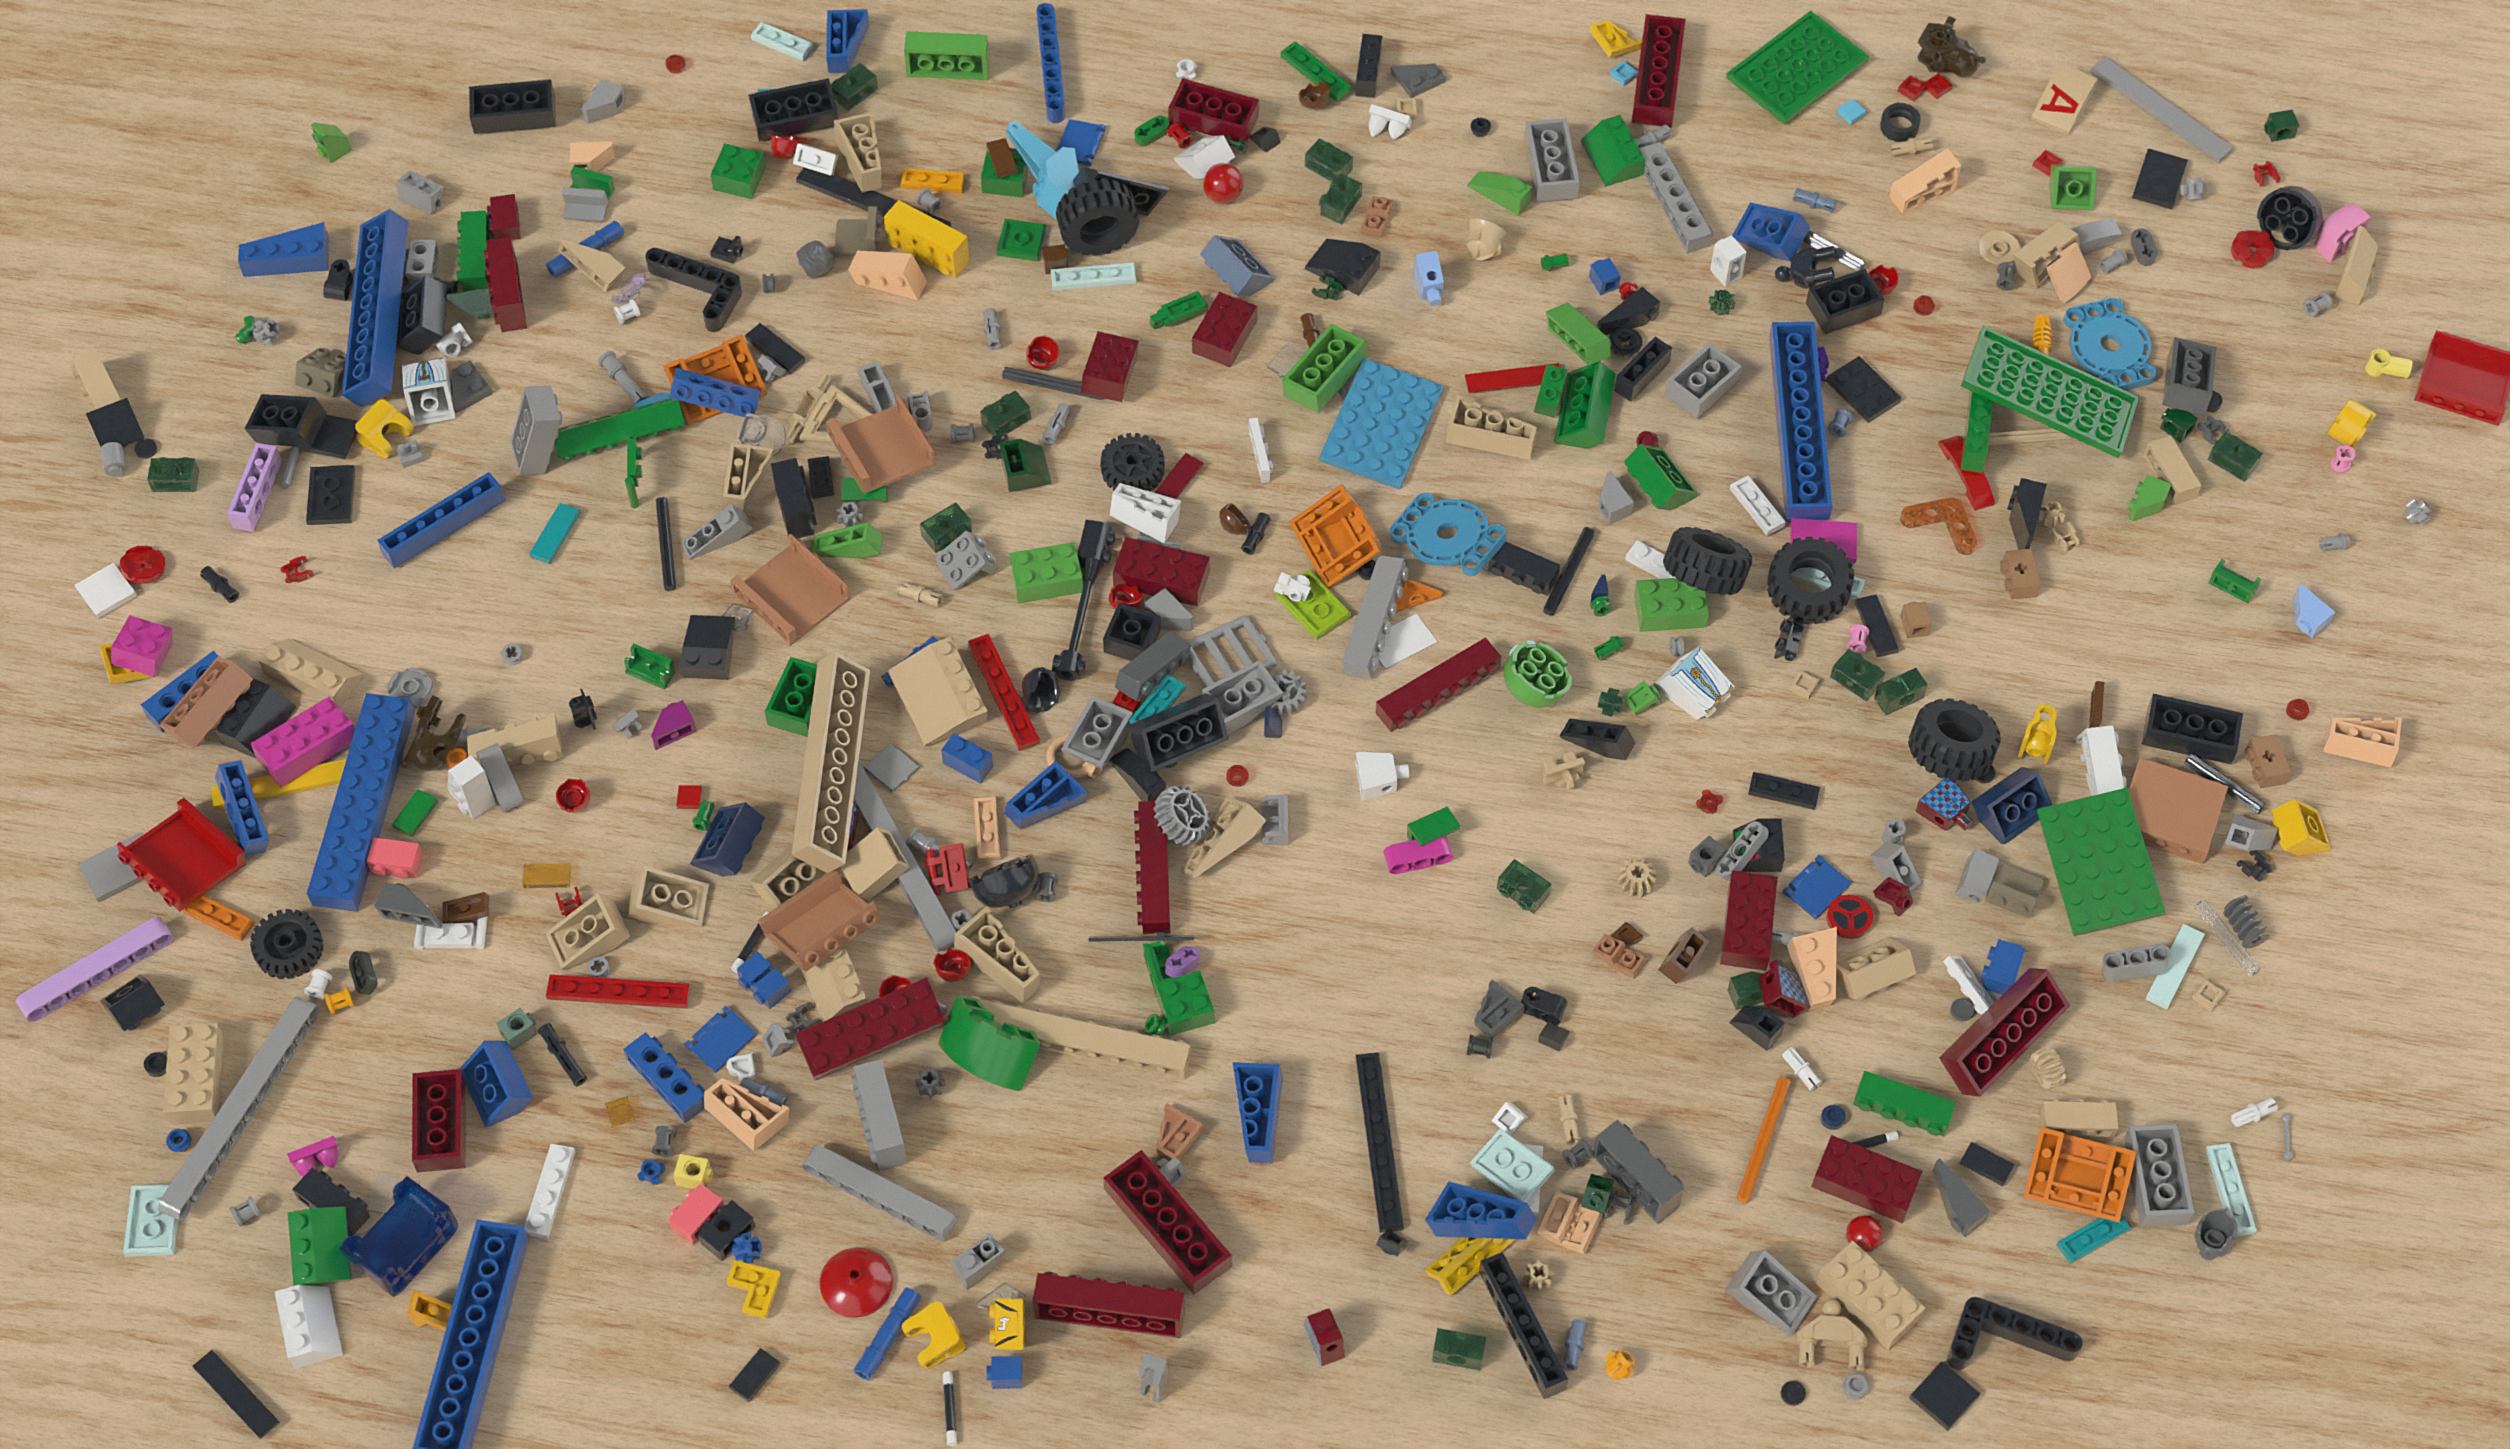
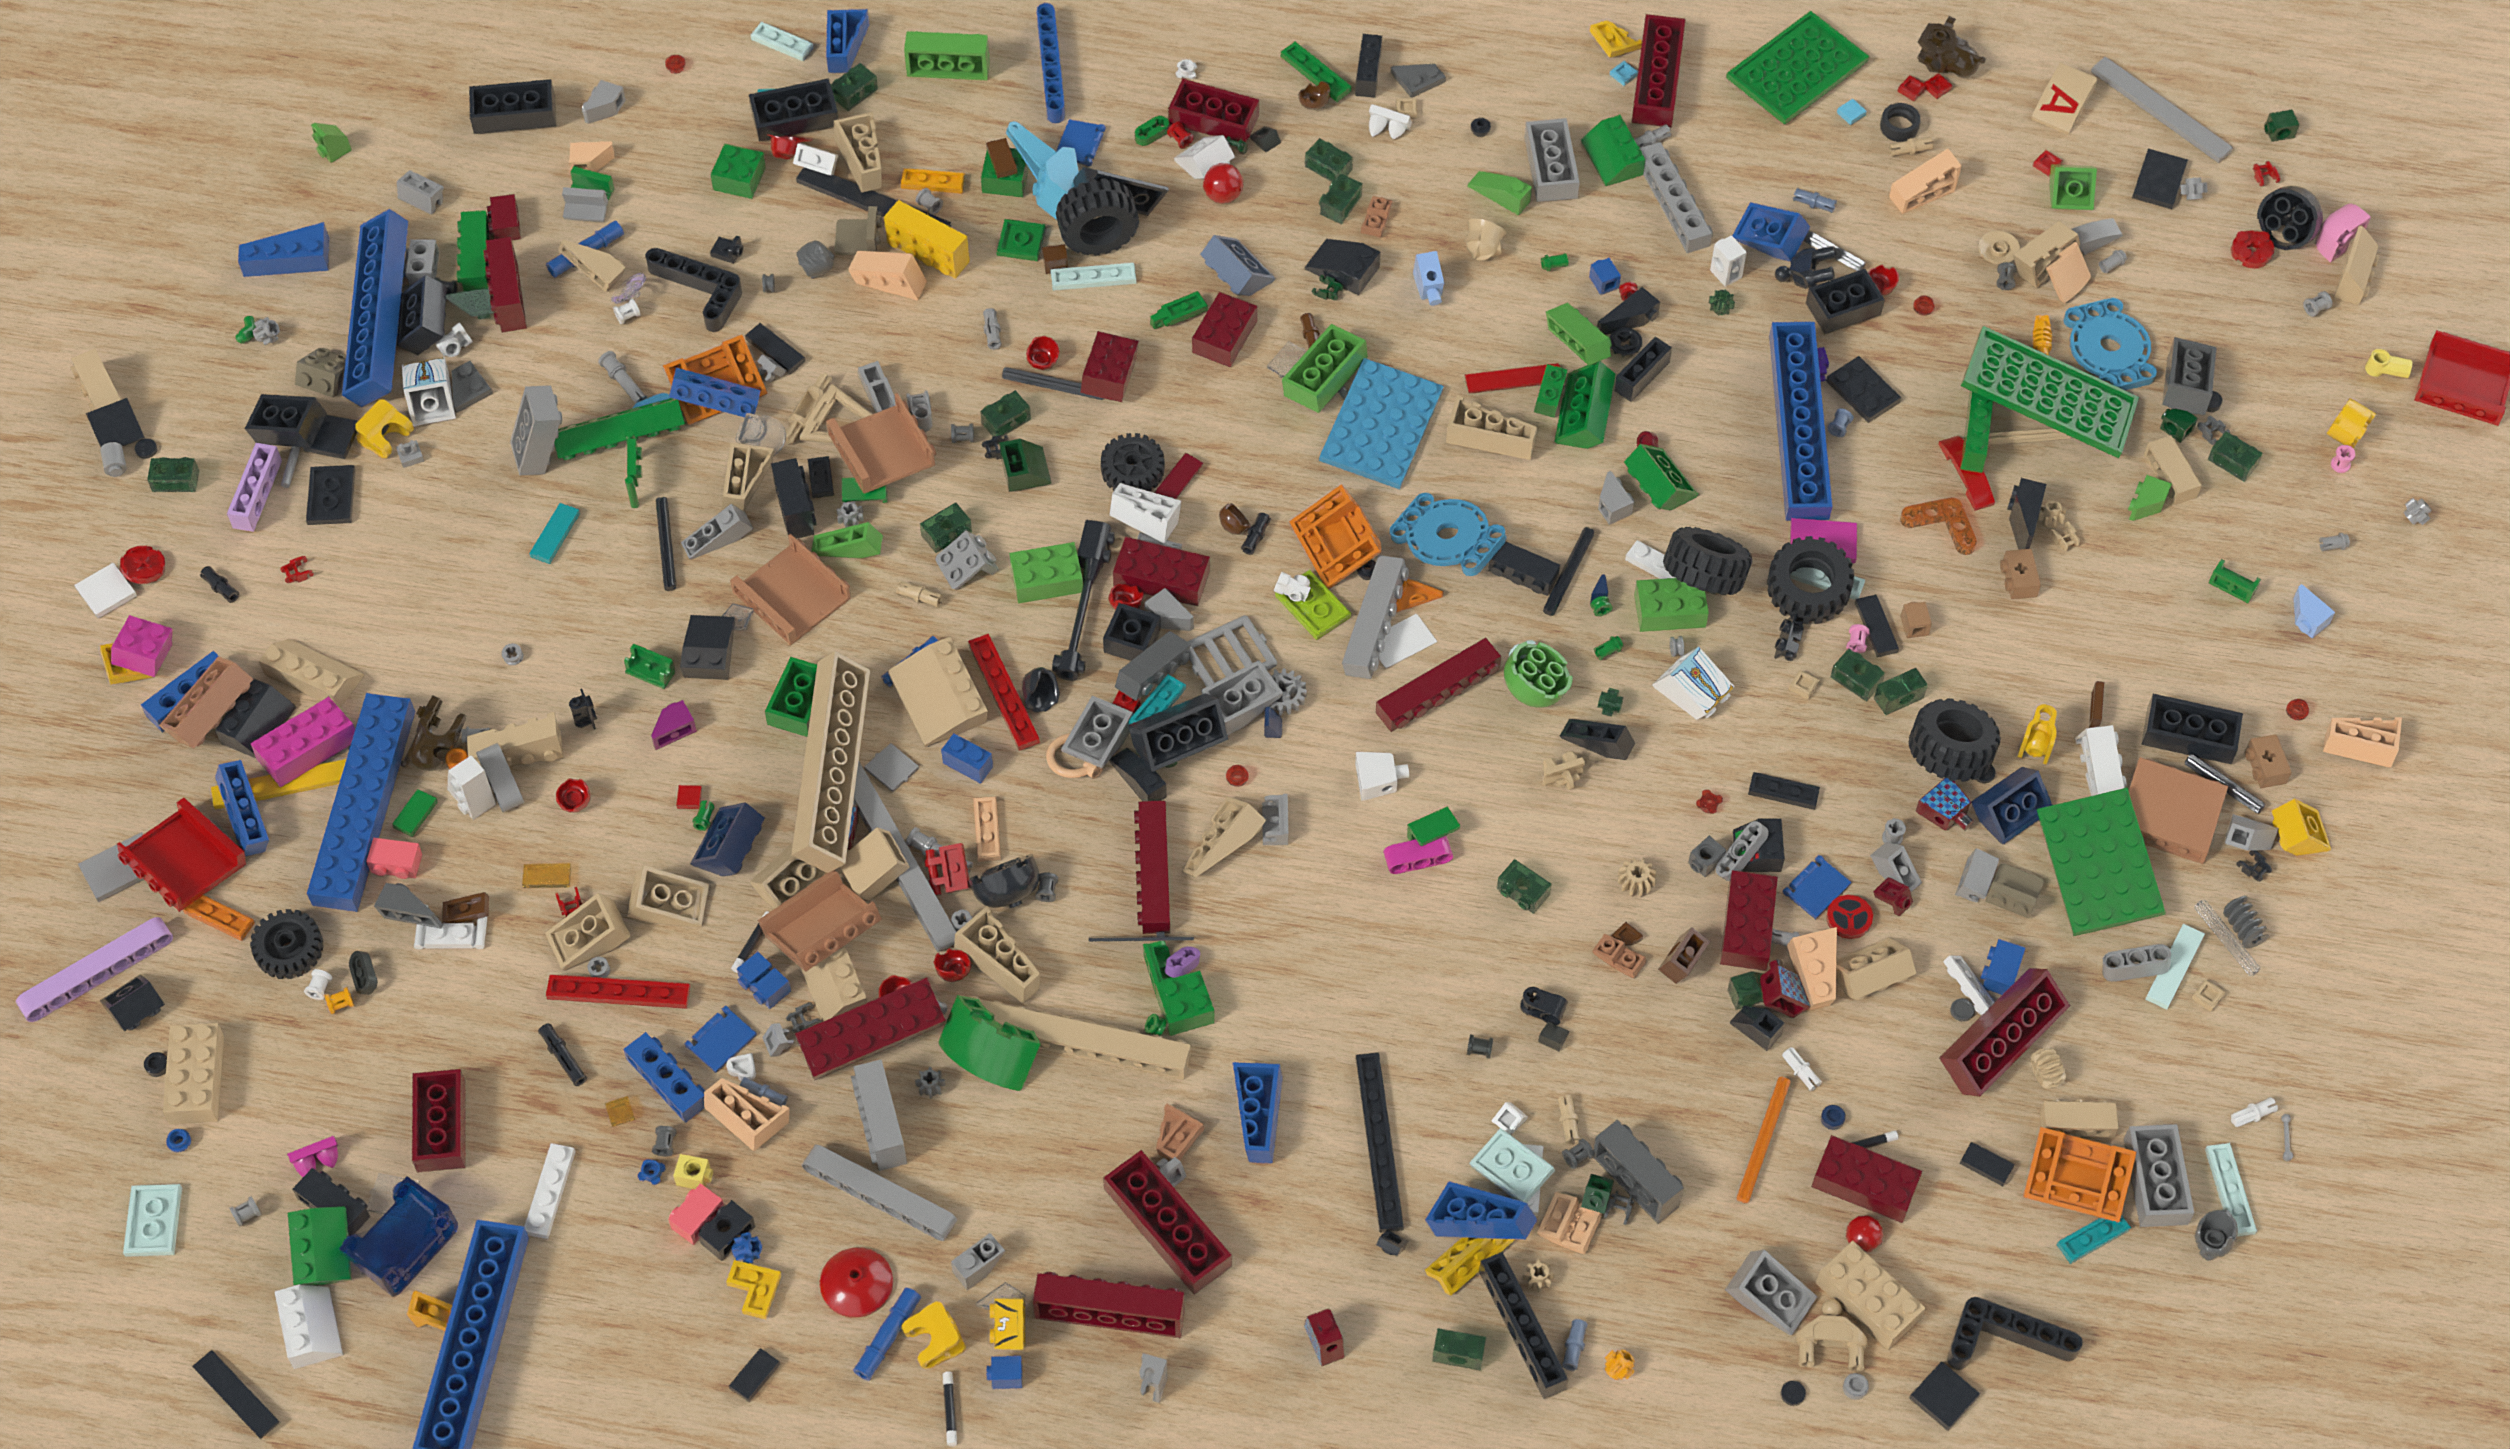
light grey beam [158,997,320,1221] -> none
black piece [323,259,353,301] -> none
blue brick [377,472,505,568] -> none
light grey tile [388,668,434,709] -> none
blue slope [459,1040,533,1127] -> none
sand green brick [496,1008,537,1050] -> none
light grey tile [611,709,641,738] -> none
blue wedge [1004,761,1087,829] -> none
light grey pin [1042,403,1071,445] -> none
light grey gear [1153,784,1212,846] -> none
white plate [1249,417,1273,483] -> none
dark grey wing [1474,979,1525,1038] -> none
bright green bracket [1623,680,1662,715] -> none
light grey brick [1665,342,1742,419] -> none
white plate [1730,475,1786,536] -> none
green brick [1853,1070,1956,1136] -> none
dark grey slope [1933,1158,1990,1237] -> none
dark grey beam [2130,228,2157,266] -> none

